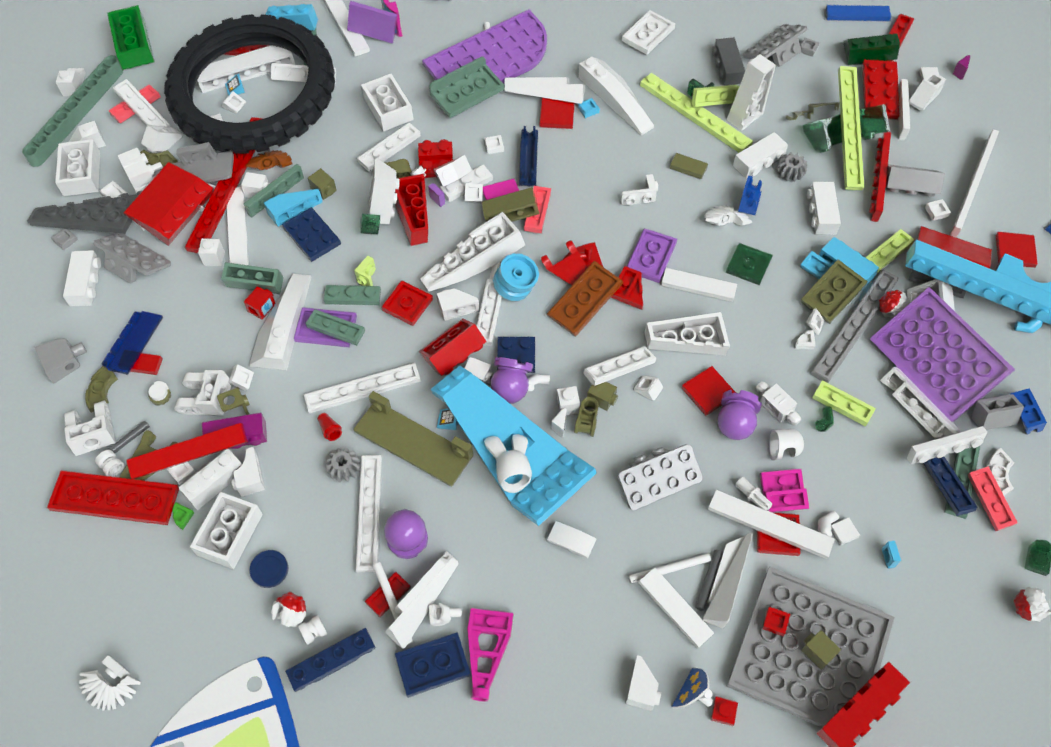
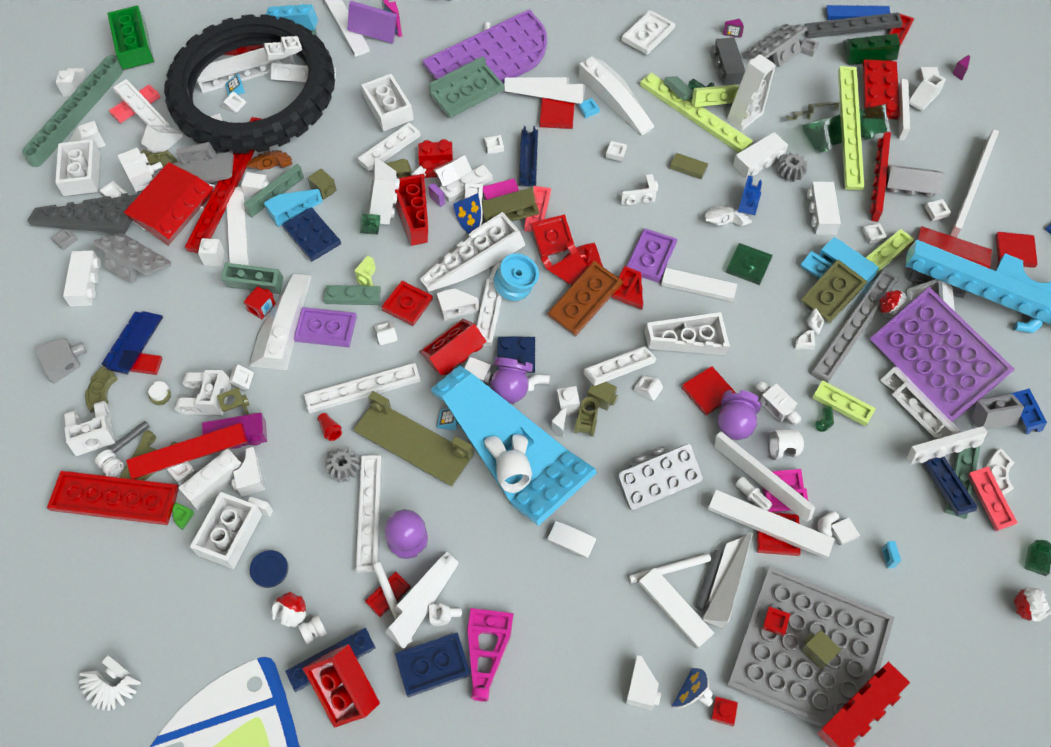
sand green plate [306,309,365,346] -> none
none -> white tile [248,497,273,517]
none -> white slope [264,36,302,60]
none -> red slope [303,644,381,728]
none -> white slope [374,321,397,345]
none -> blue shield [453,193,483,234]
none -> red tile [530,214,574,258]
none -> white plate [606,141,627,162]
none -> sand green tile [664,76,693,100]
none -> white tile [714,432,815,522]
none -> slope [723,18,744,38]
none -> dark grey tile [804,12,903,38]
none -> white tile [862,223,887,244]

